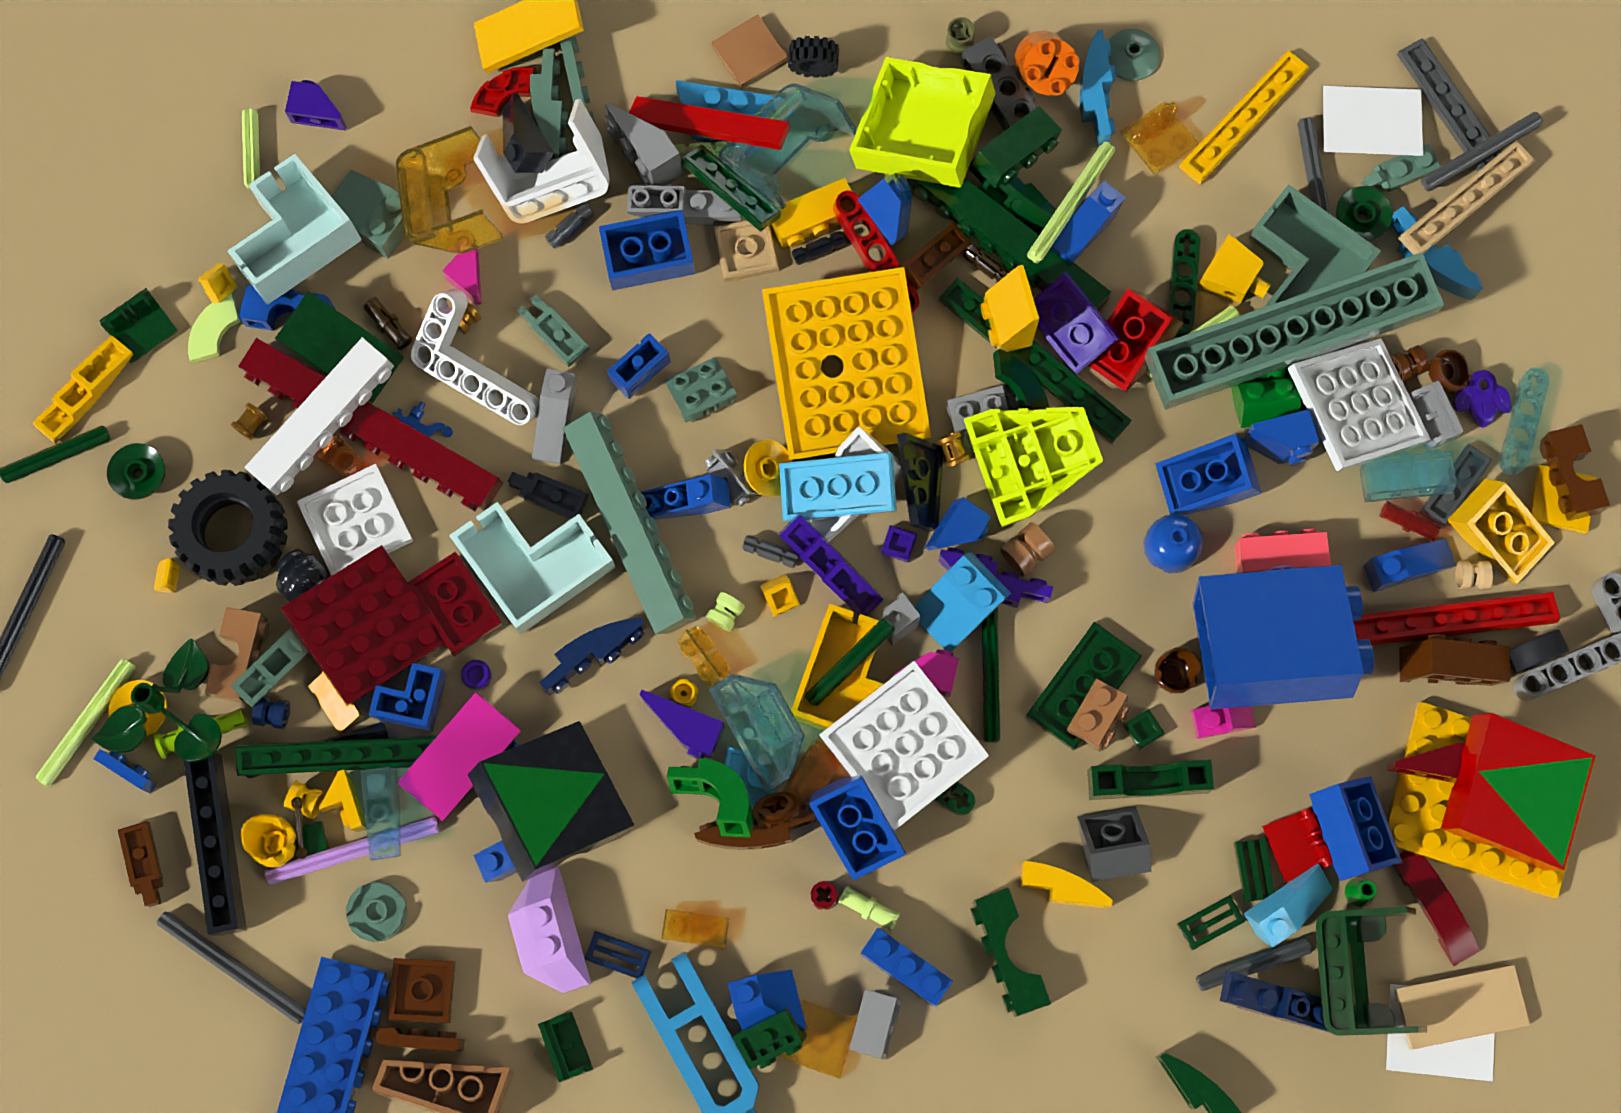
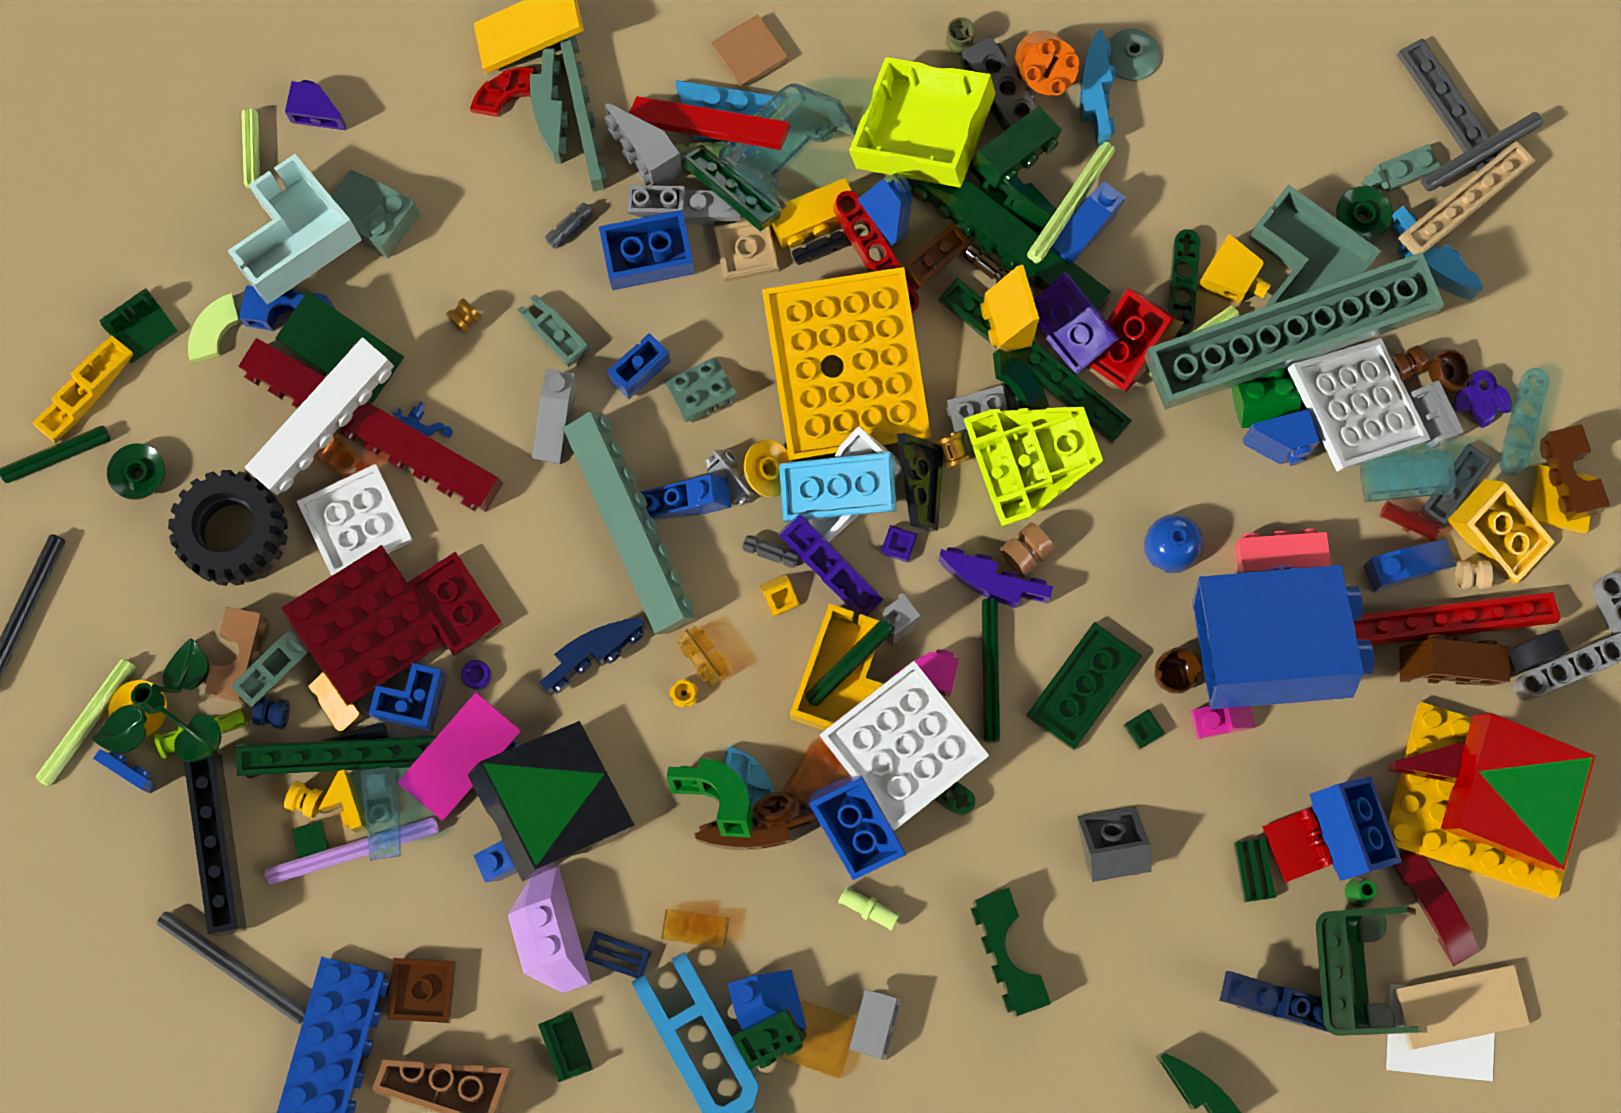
reddish brown hinge [118,821,163,908] -> none
yellow slope [154,558,180,593] -> none
yellow tile [198,263,238,303] -> none
pearl gold bush [231,402,269,440] -> none
yellow hair [240,814,297,867] -> none
black hair [276,549,329,602] -> none
dark brown hinge [291,797,308,859] -> none
sand green tile [346,881,407,942] -> none
dark brown pin [363,296,413,350] -> none
reddish brown hinge [375,1027,465,1052] -> none
clear yellow windscreen [396,126,503,254] -> none
white beam [411,289,540,425] -> none
dark pink slope [442,241,482,305] -> none
light aqua piece [449,502,616,635] -> none
white windscreen [473,99,610,224] -> none
black slope [503,93,554,173] -> none
black hinge [508,472,589,519] -> none
dark purple slope [639,689,725,759] -> none
yellowish green wheel [706,592,745,632] -> none
clear light blue wedge [709,674,805,793] -> none
black tyre [788,36,839,78] -> none
dark red bush [810,881,838,910] -> none
blue brick [860,928,953,1007] -> none
dark azure slope [914,551,1012,652] -> none
blue slope [925,497,991,551] -> none
yellow slope [1020,860,1113,908] -> none
medium nougat bracket [1067,679,1130,752] -> none
dark green arch [1087,759,1214,800] -> none
clear yellow hinge [1120,101,1199,174] -> none
blue slope [1155,434,1262,516] -> none
dark green tile [1177,895,1245,951] -> none
yellow tile [1179,50,1310,185] -> none
dark grey axle [1196,938,1312,991] -> none
medium azure slope [1244,864,1333,948] -> none
dark grey axle [1297,117,1330,214] -> none
white sticker [1323,86,1423,156] -> none

